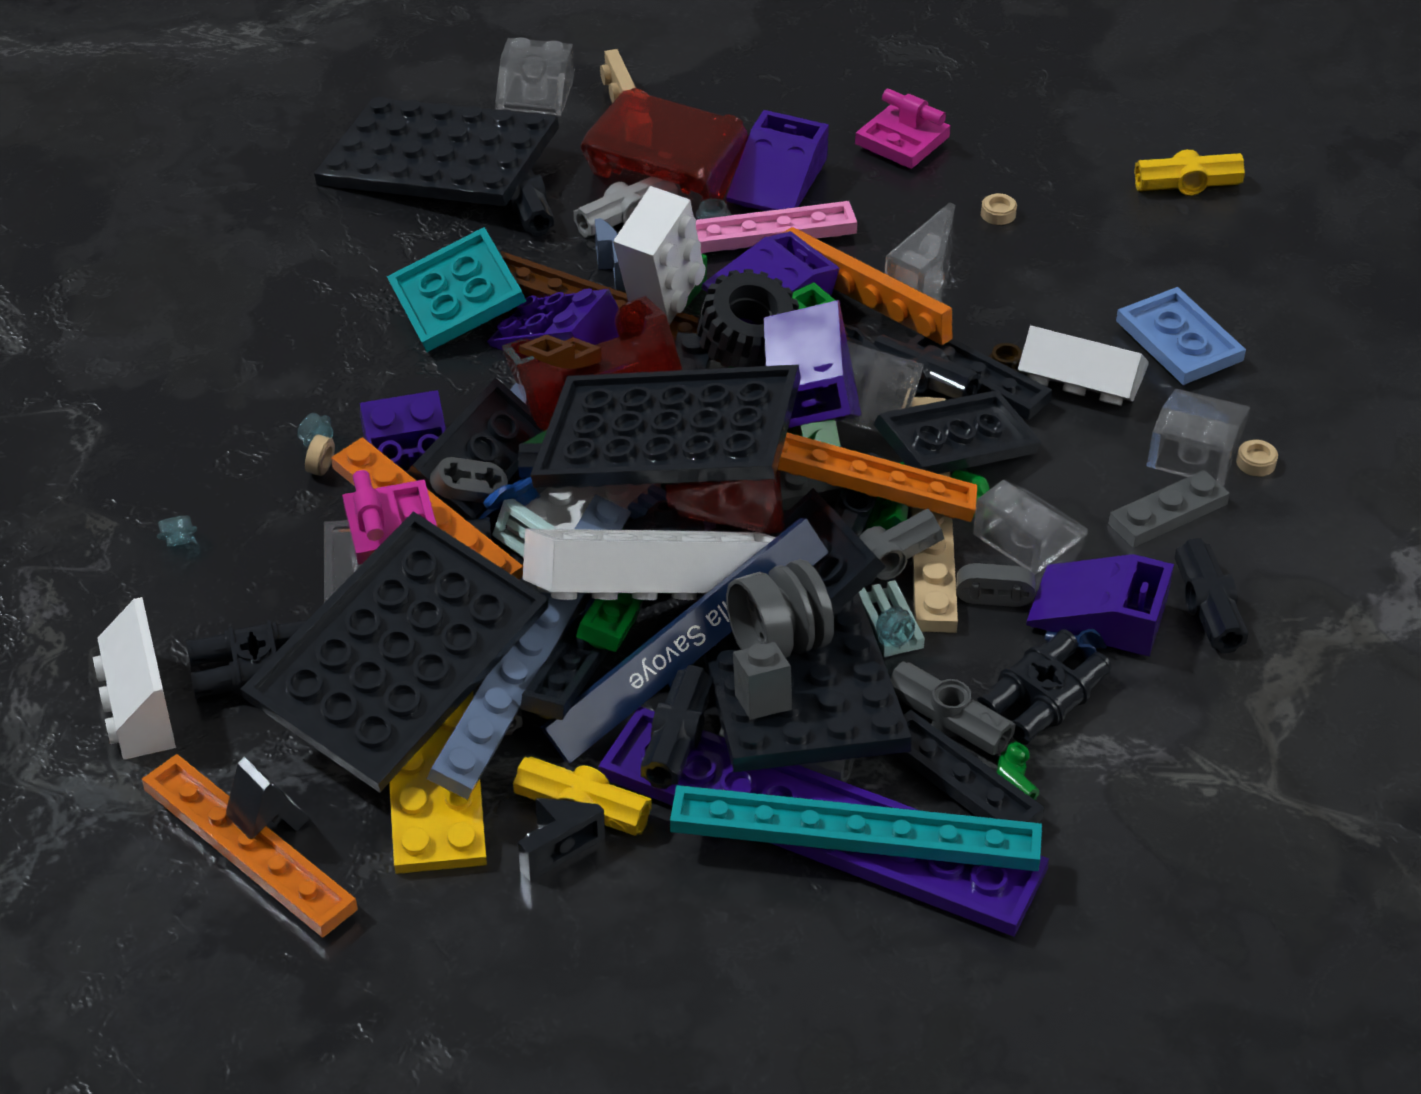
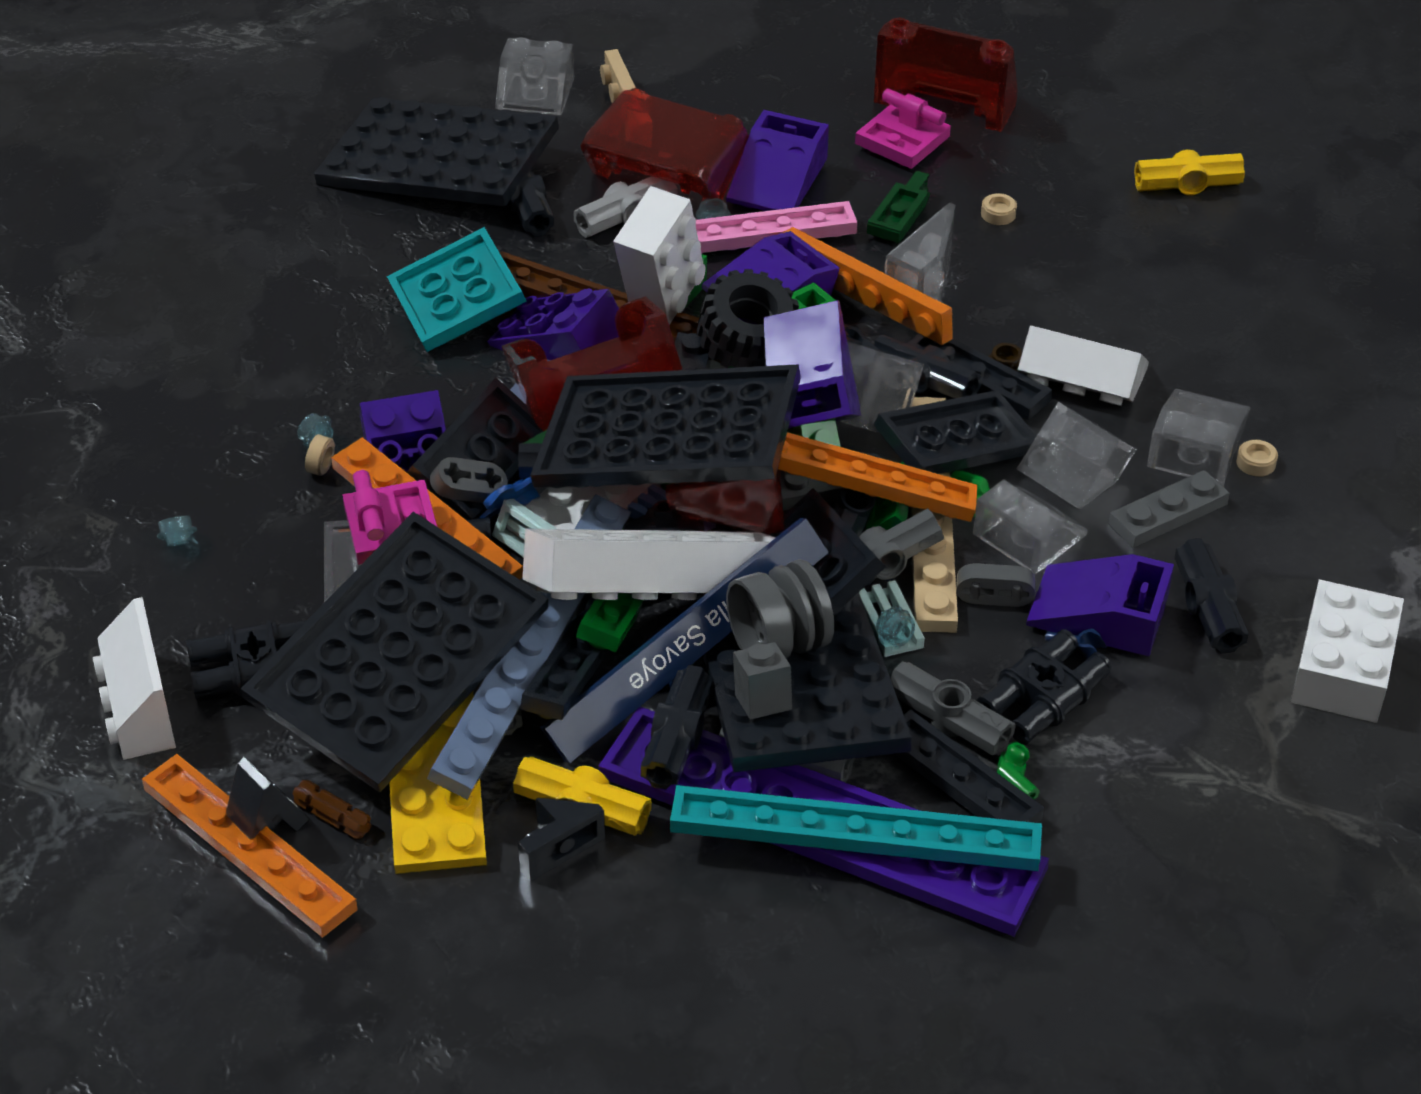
reddish brown slope [519,334,601,369] -> none
sand blue slope [595,218,625,291] -> none
medium blue plate [1116,287,1246,385] -> none
none -> reddish brown axle [292,780,372,839]
none -> dark green hinge [867,171,930,243]
none -> clear red windscreen [874,18,1018,132]
none -> clear slope [1017,402,1137,509]
none -> white brick [1291,579,1404,723]

